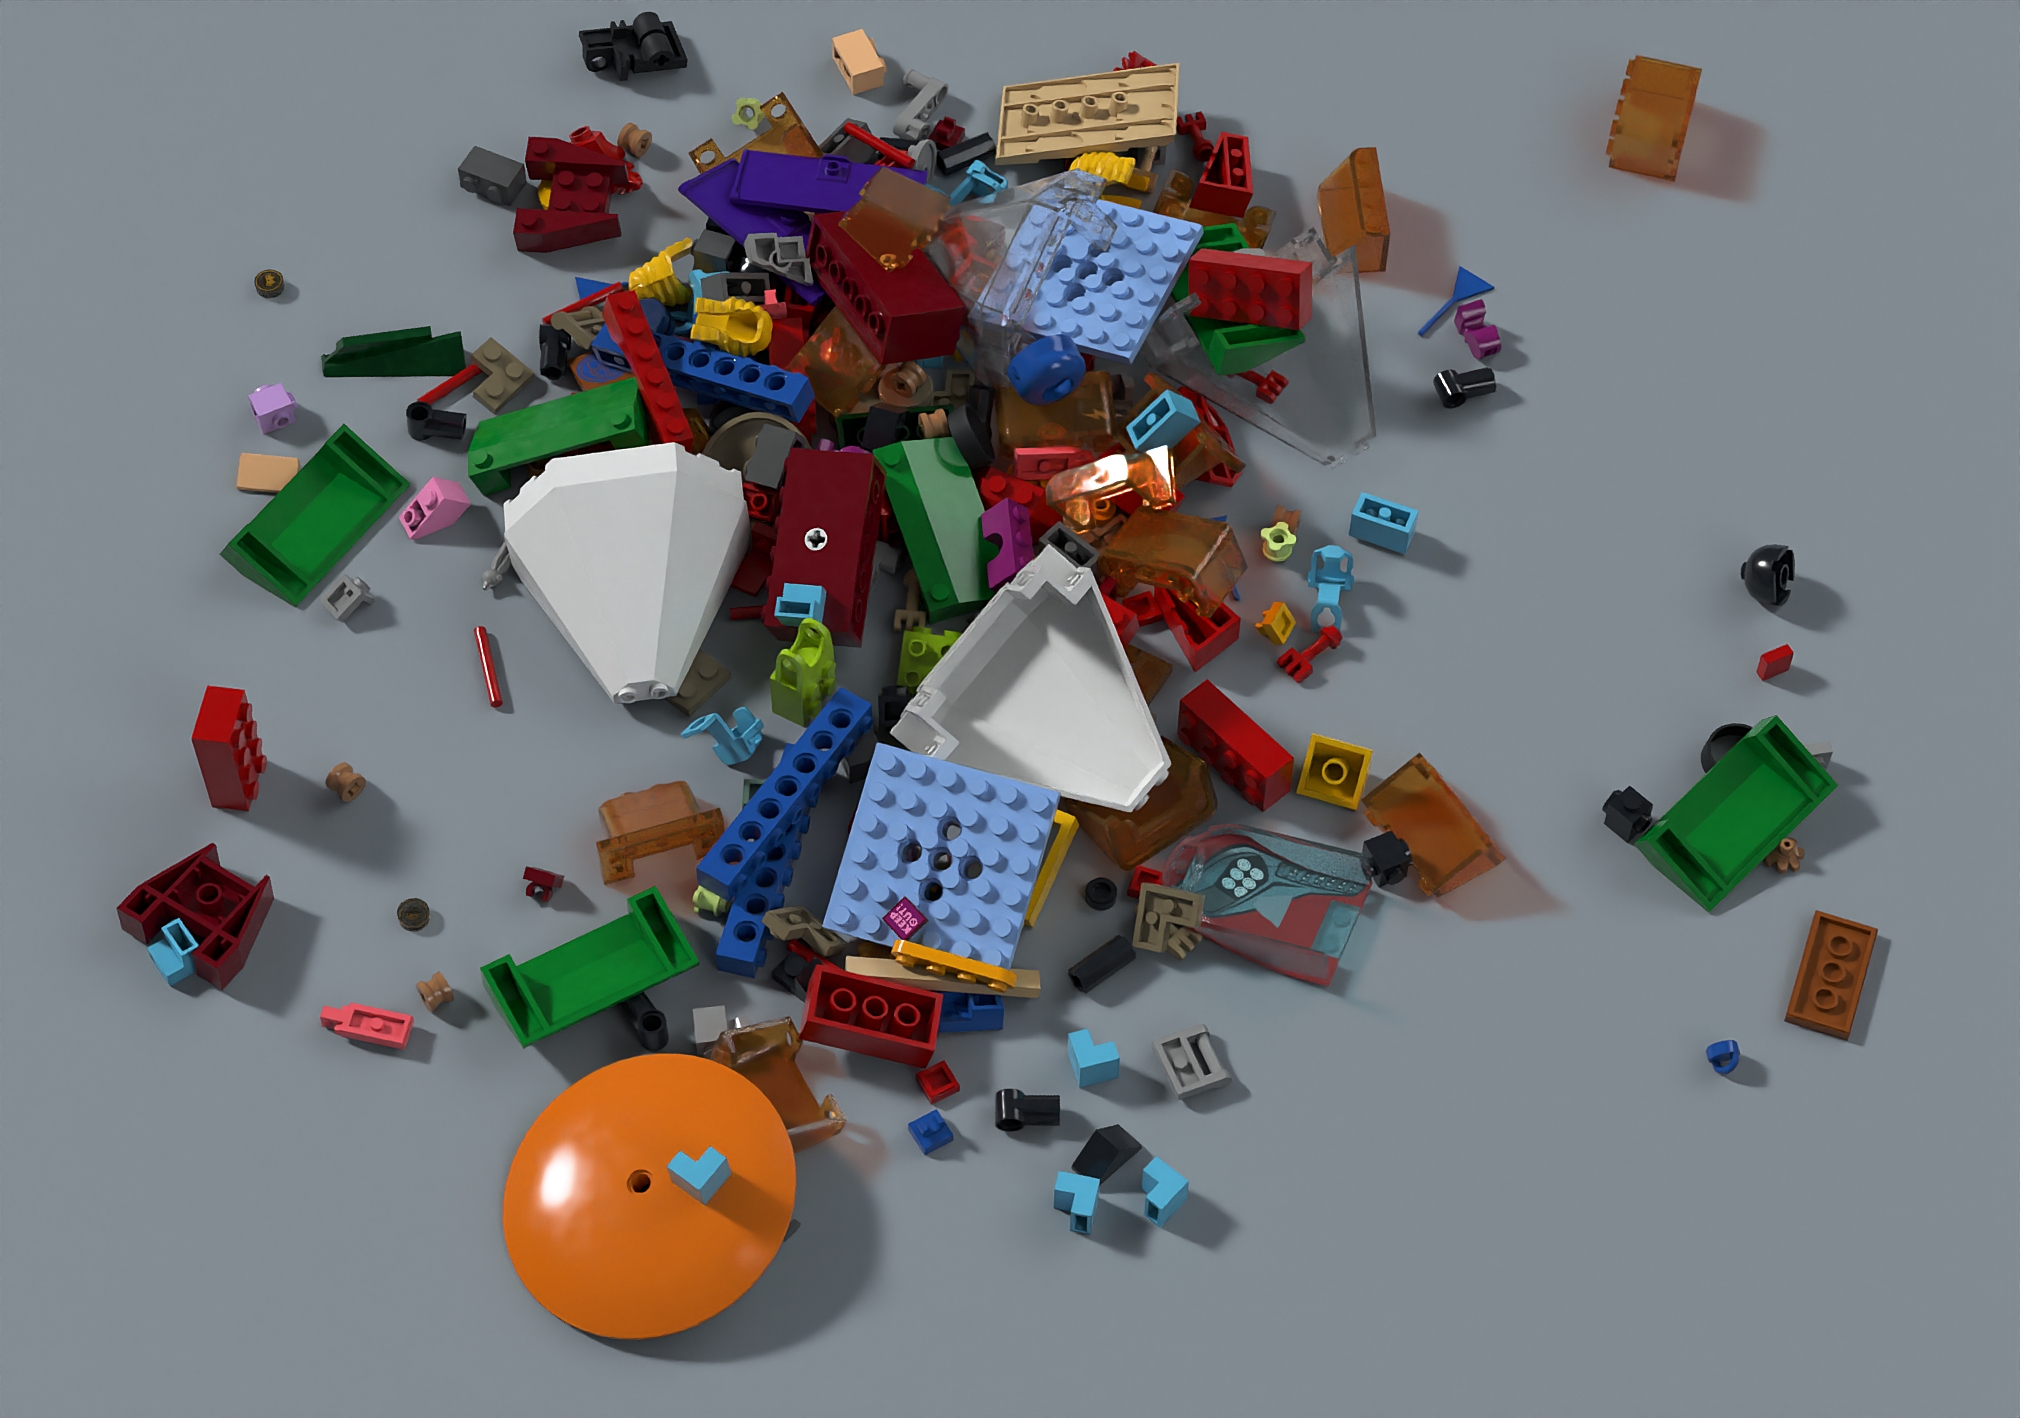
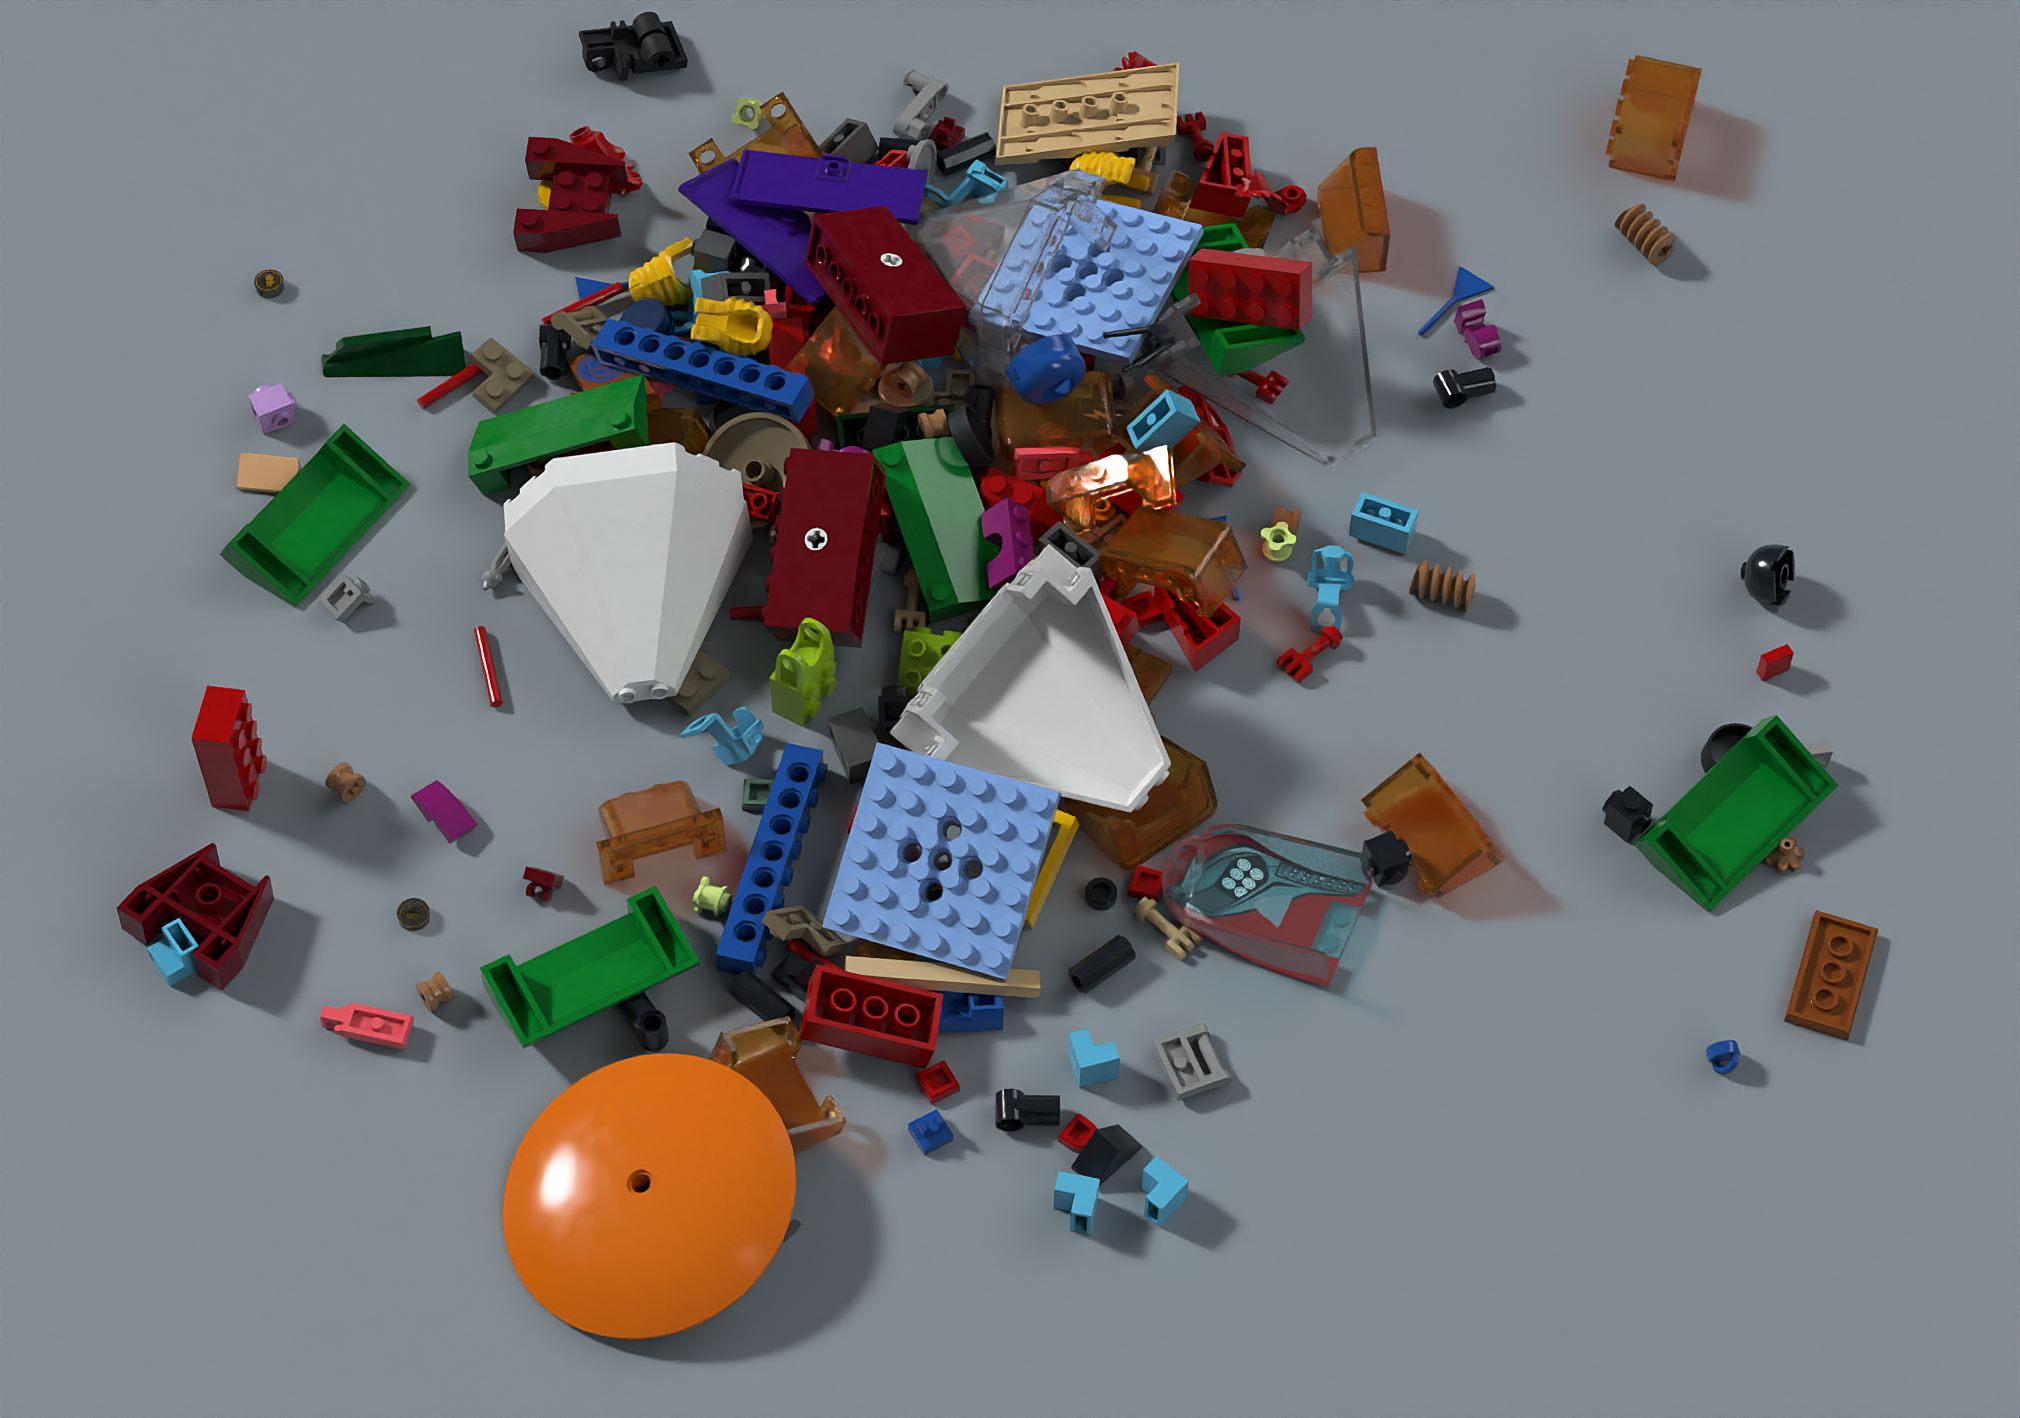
bright pink slope [399,477,471,540] -> none
black piece [406,401,467,440] -> none
dark grey brick [458,146,527,206] -> none
red arch [602,289,694,453] -> none
medium nougat wheel [617,122,652,158] -> none
medium azure piece [666,1146,732,1206] -> none
light grey brick [692,1005,752,1060] -> none
blue brick [696,687,874,902] -> none
red bracket [730,521,778,597] -> none
light grey slope [744,233,813,286] -> none
dark grey brick [745,423,807,493] -> none
medium azure piece [774,583,827,627] -> none
light nougat brick [832,29,887,95] -> none
clear orange windscreen [838,166,951,273] -> none
red bar [844,122,915,169] -> none
tile [882,896,929,941] -> none
light orange plate [891,940,1018,993] -> none
dark tan plate [1132,882,1205,953] -> none
red brick [1177,679,1294,812] -> none
yellow tile [1255,602,1296,645] -> none
yellow slope [1296,733,1373,810] -> none
none -> magenta slope [411,780,478,844]
none -> black axle [730,970,796,1032]
none -> red tile [1058,1113,1097,1154]
none -> black plant [1103,323,1175,373]
none -> red plant [1235,171,1306,216]
none -> medium nougat piece [1409,559,1476,612]
none -> medium nougat piece [1614,203,1675,265]

